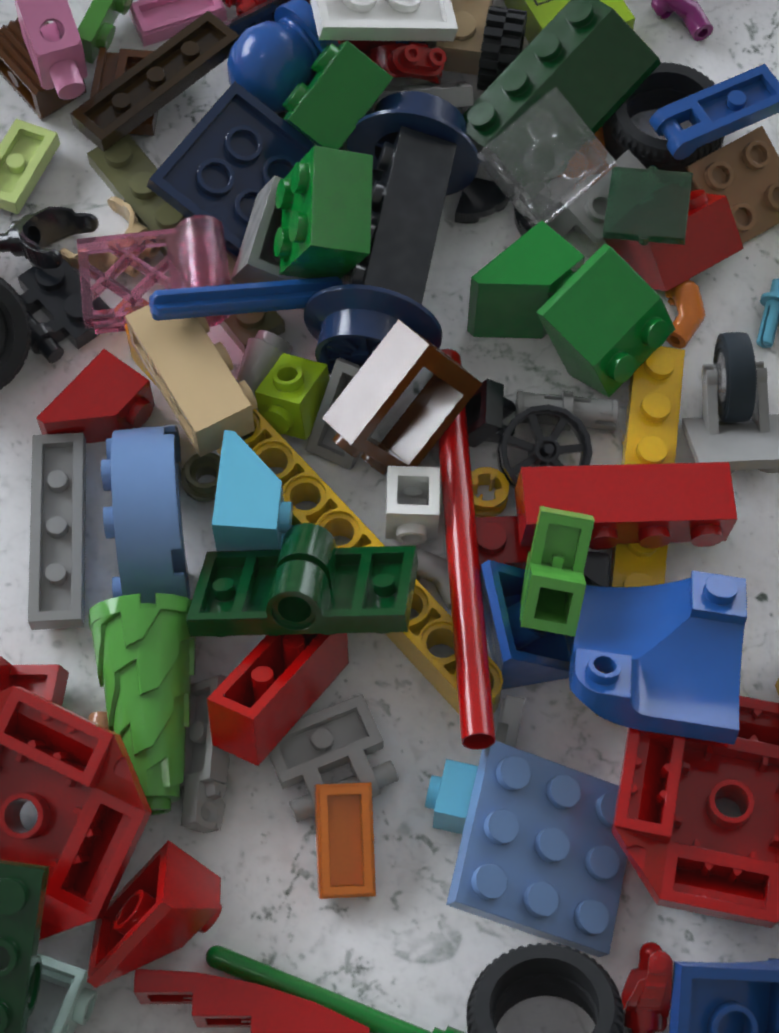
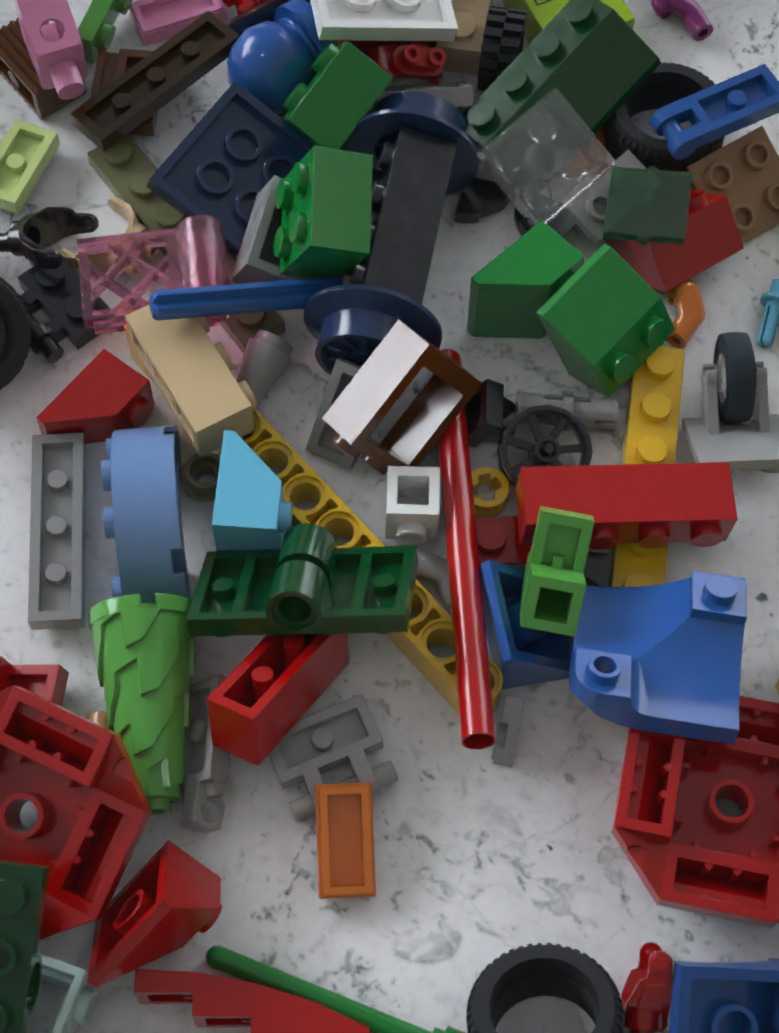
lime brick [255,353,330,440] -> none
medium azure plate [425,759,478,834] -> none
medium blue plate [446,741,627,957] -> none

